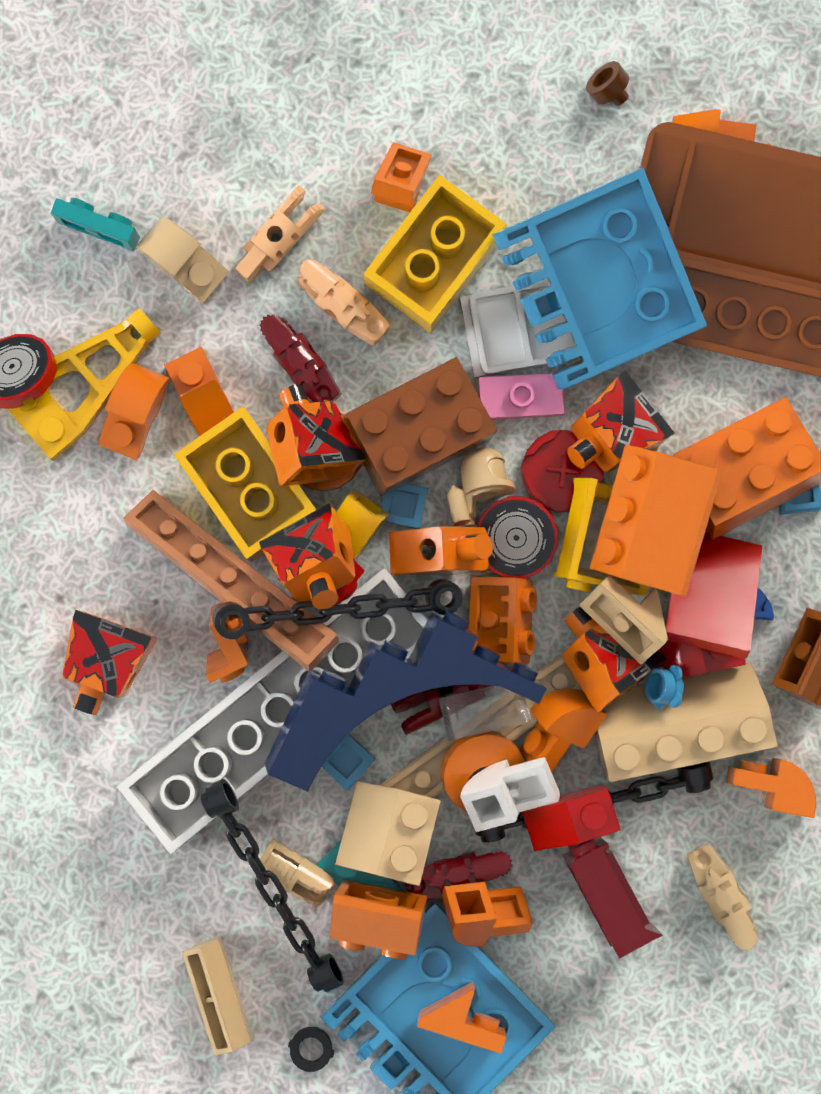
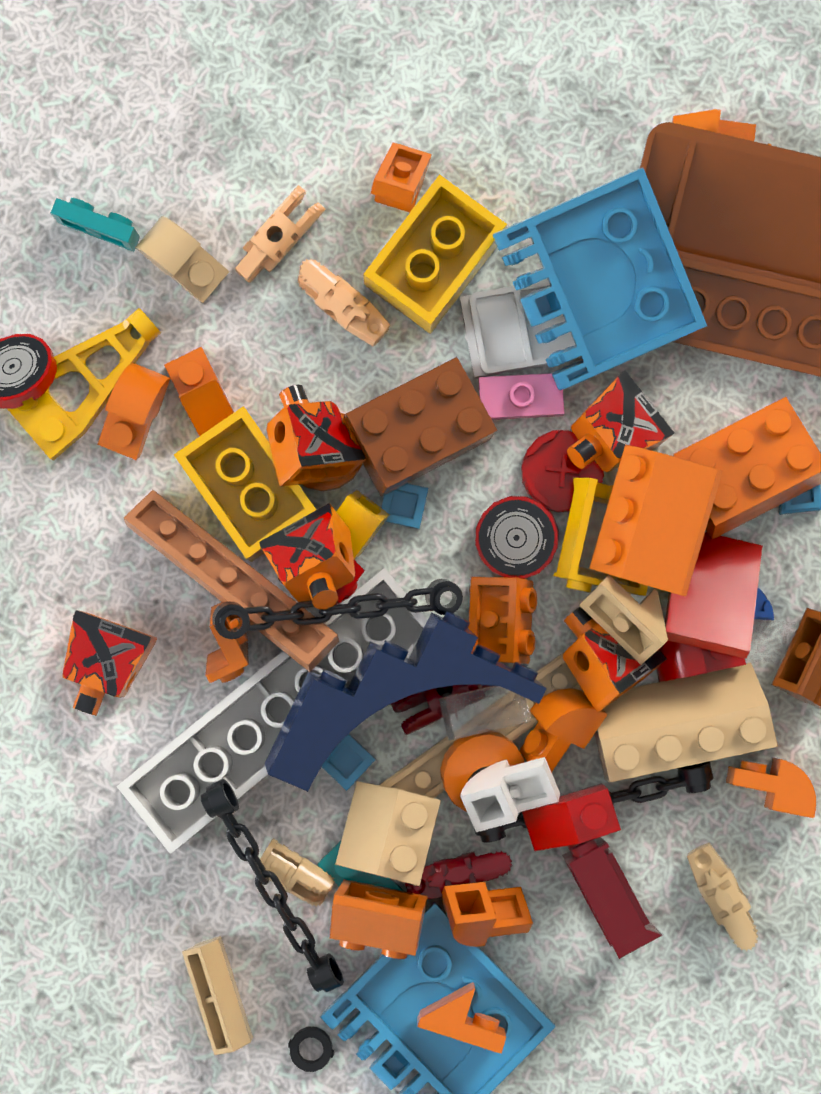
dark red hinge [259,314,342,402] -> none
orange torso [389,526,493,575] -> none
tan piece [447,448,515,527] -> none
reddish brown tile [586,61,629,106] -> none
dark azure plate [645,665,684,709] -> none

